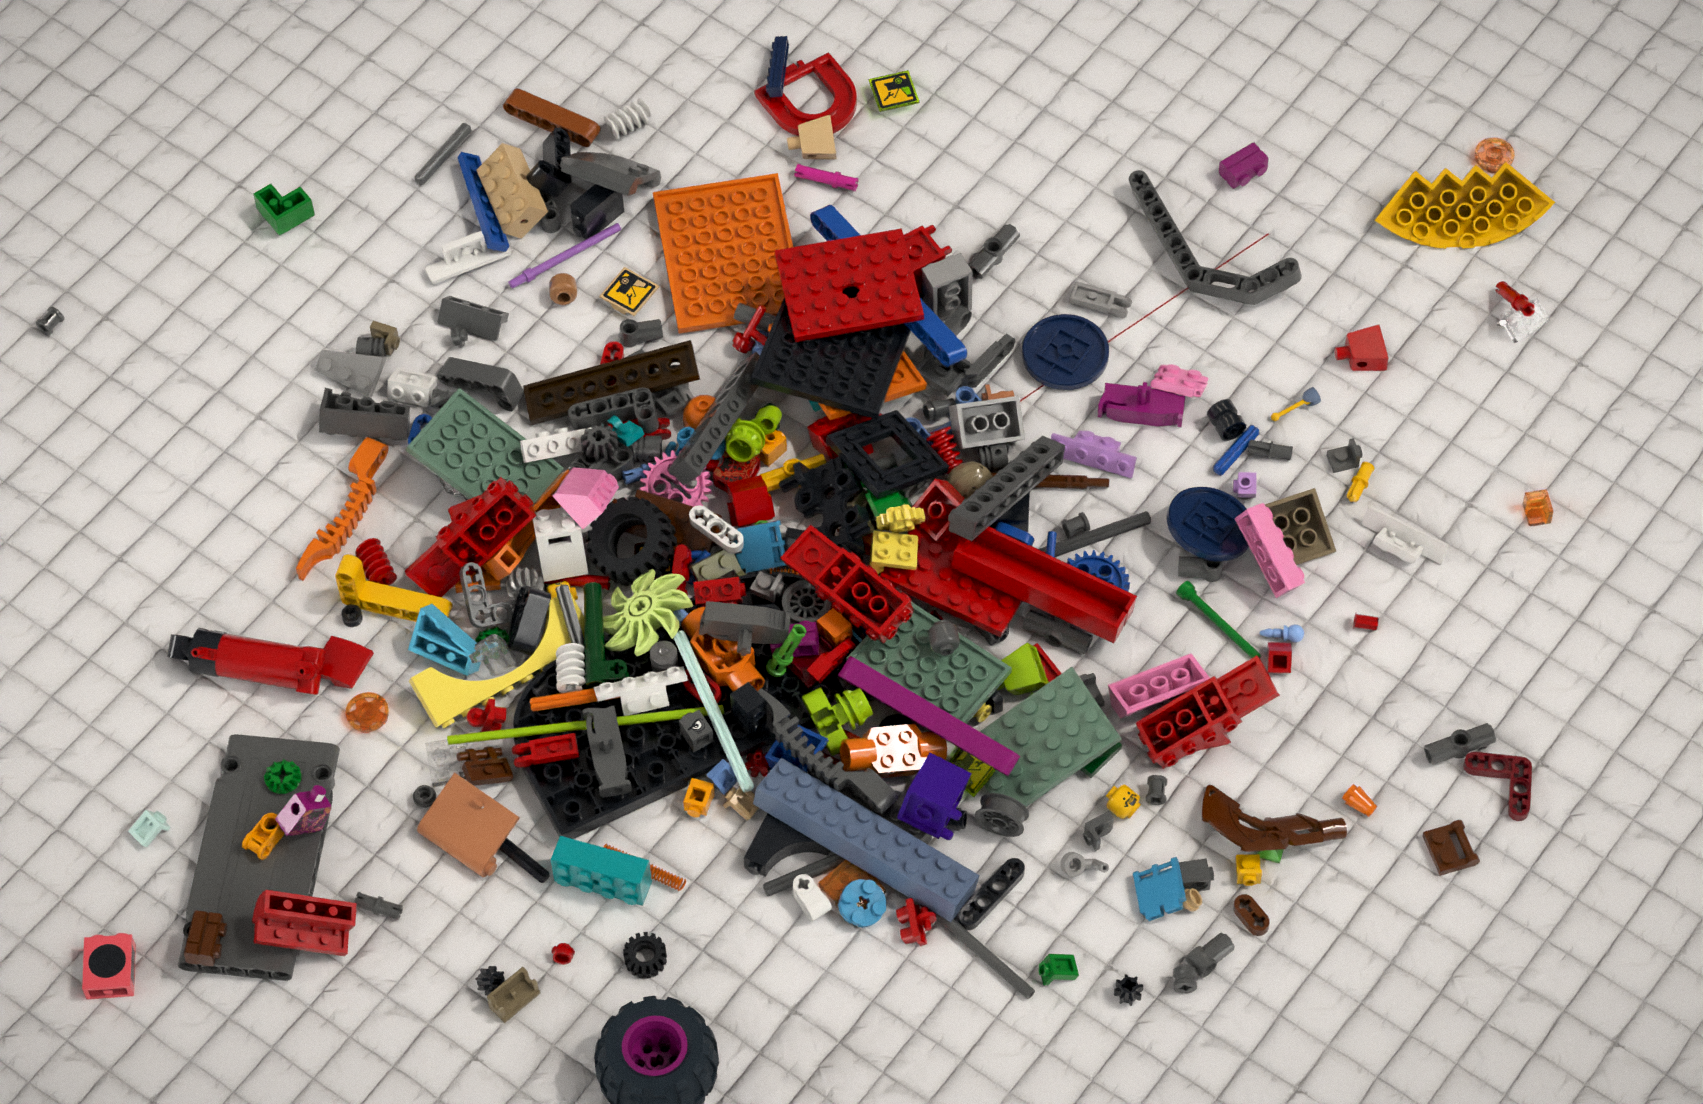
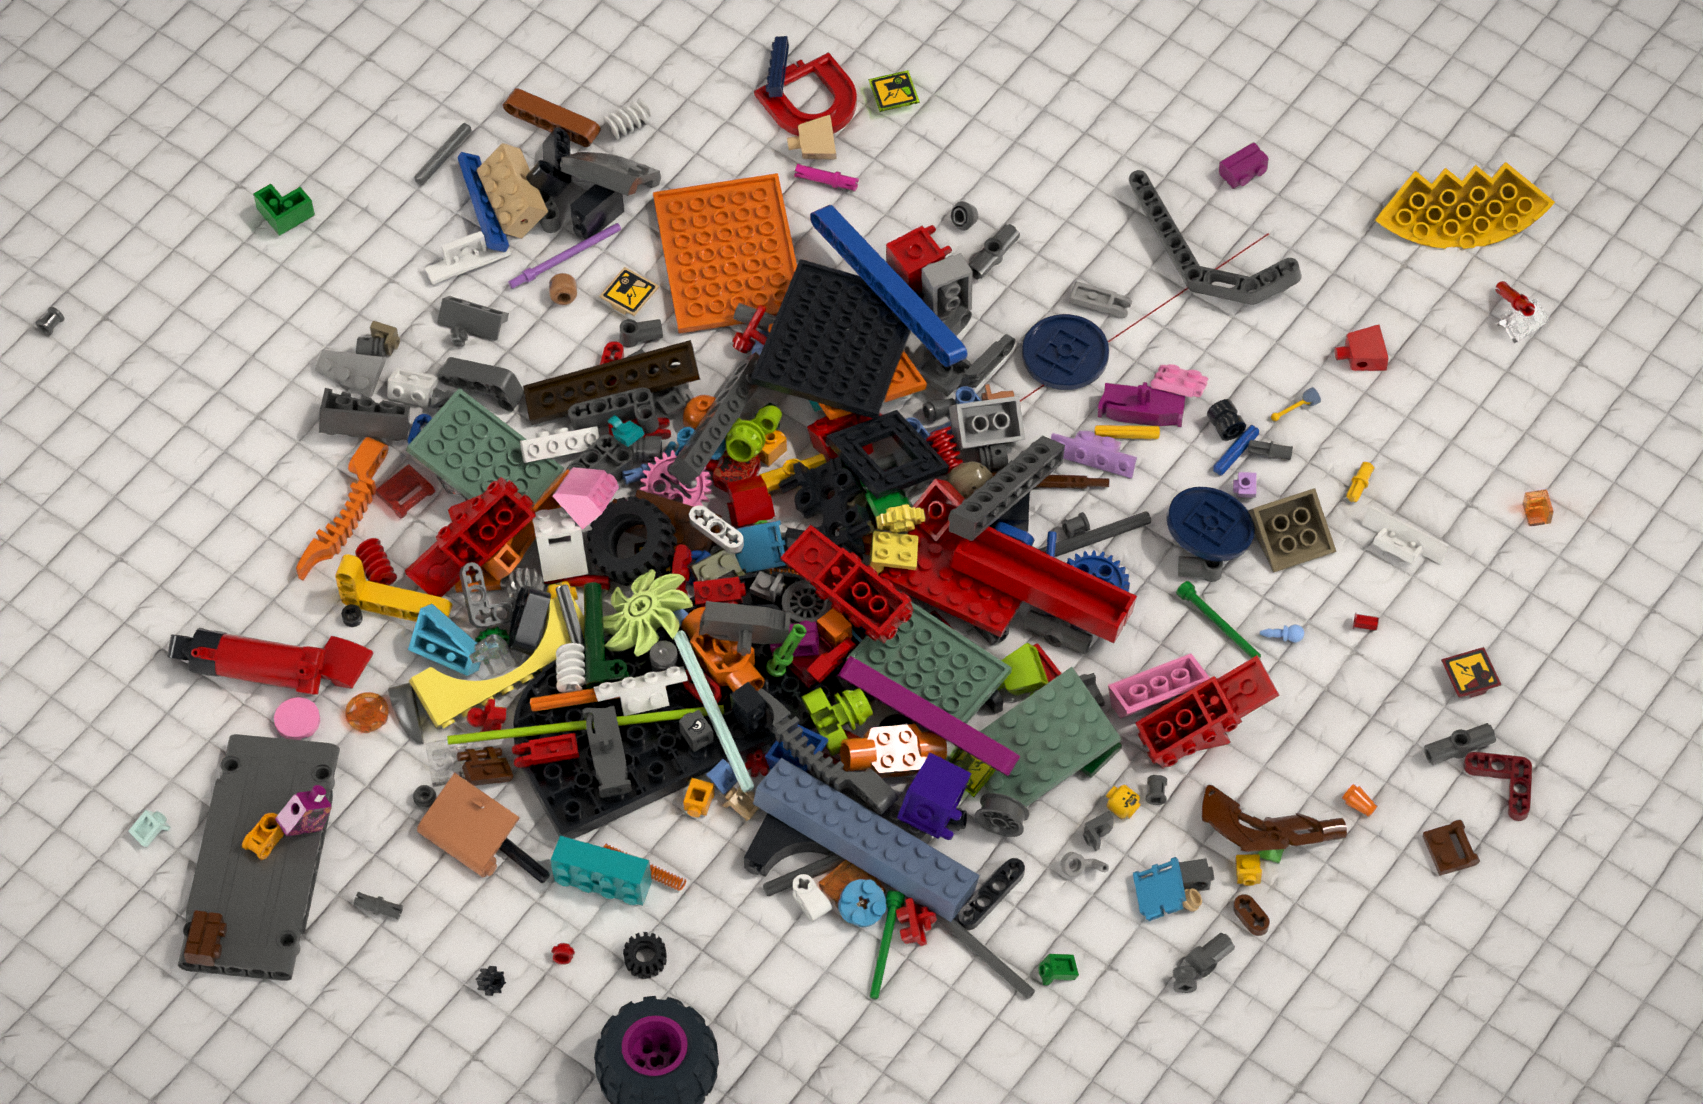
coral brick [82,933,136,999] -> none
red brick [252,890,357,956] -> none
green gear [264,759,302,794] -> none
dark tan hinge [487,967,541,1023] -> none
dark grey gear [581,423,618,461] -> none
red plate [774,228,924,342] -> none
dark grey head [928,620,960,656] -> none
light yellow bush [973,702,992,723] -> none
black gear [1114,974,1144,1006] -> none
bright pink slope [1234,503,1305,598] -> none
red brick [1267,642,1292,673] -> none
dark grey bracket [1326,438,1363,473] -> none
clear orange wheel [1474,137,1515,173] -> none
none -> bright pink tile [274,697,320,740]
none -> clear red plate [375,464,436,519]
none -> dark grey piece [388,683,424,744]
none -> green piece [869,891,905,999]
none -> dark grey cone [951,201,978,230]
none -> yellow axle [1094,425,1160,439]
none -> piece [1441,647,1502,698]

